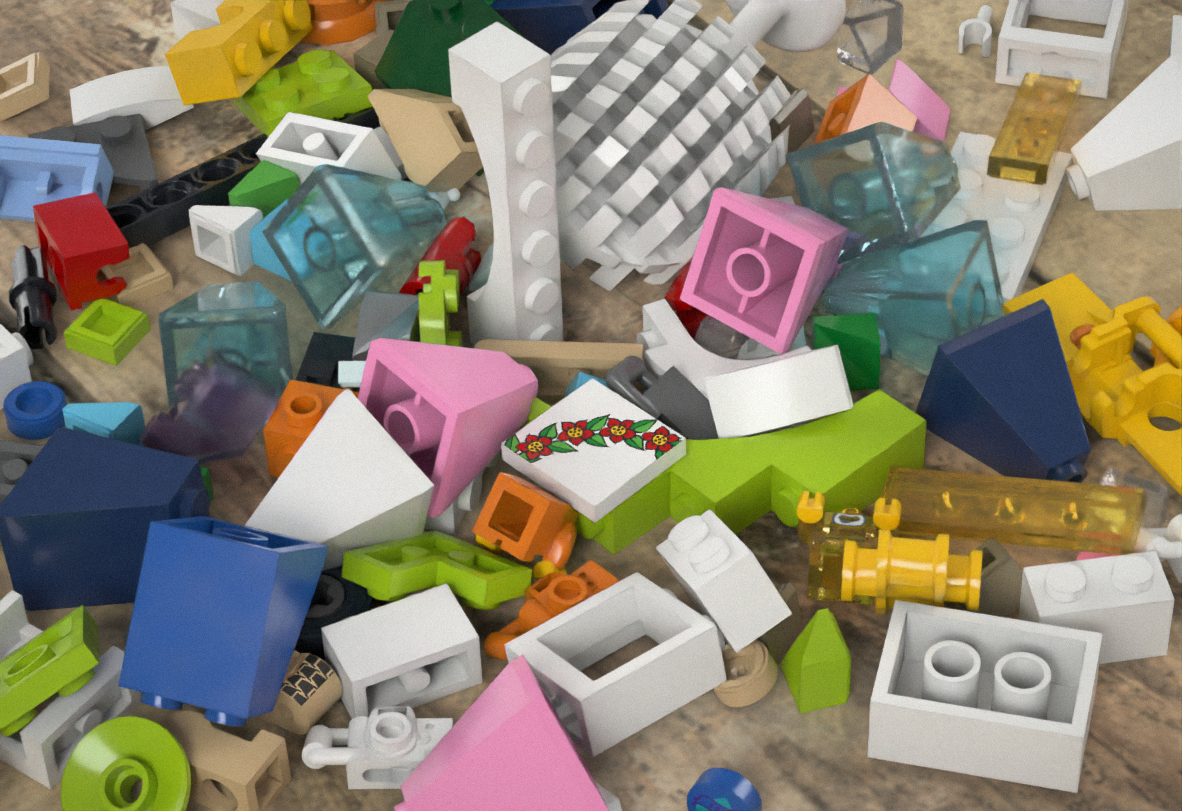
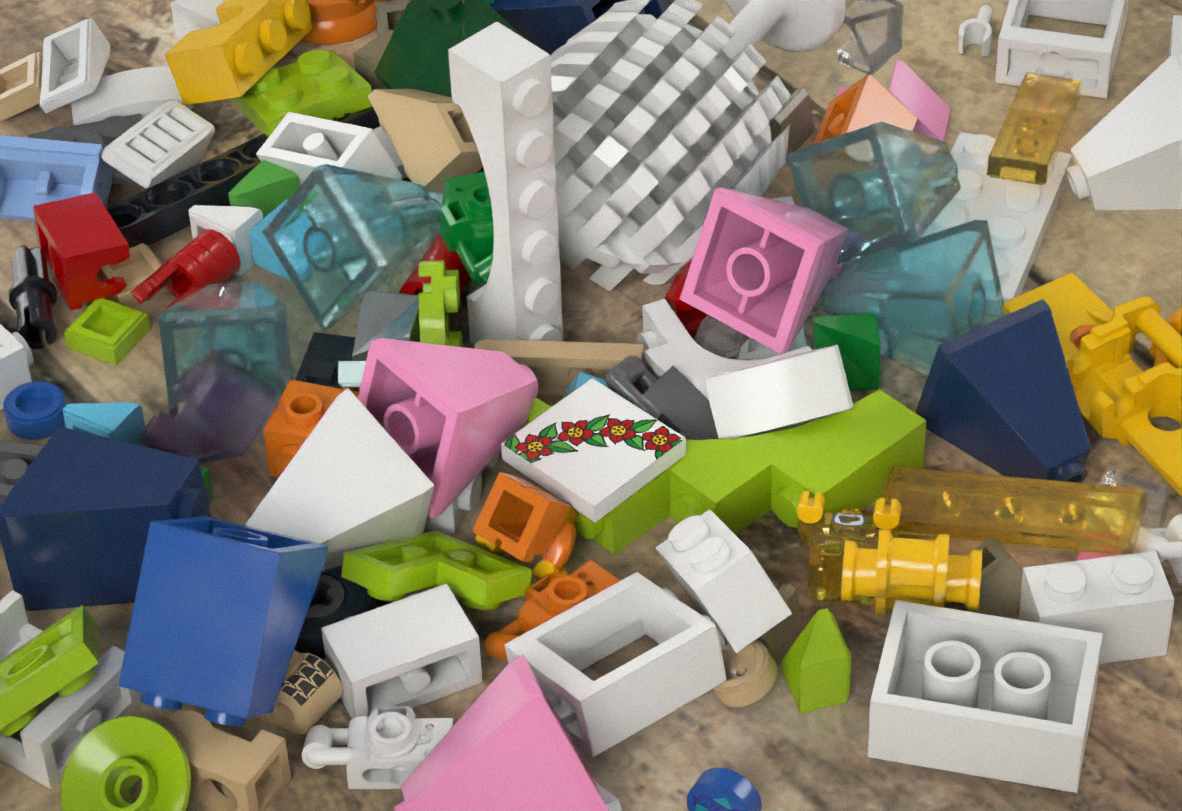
none -> white slope [40,18,110,113]
none -> white slope [101,100,215,189]
none -> red hinge [131,229,241,330]
none -> green piece [439,172,494,284]

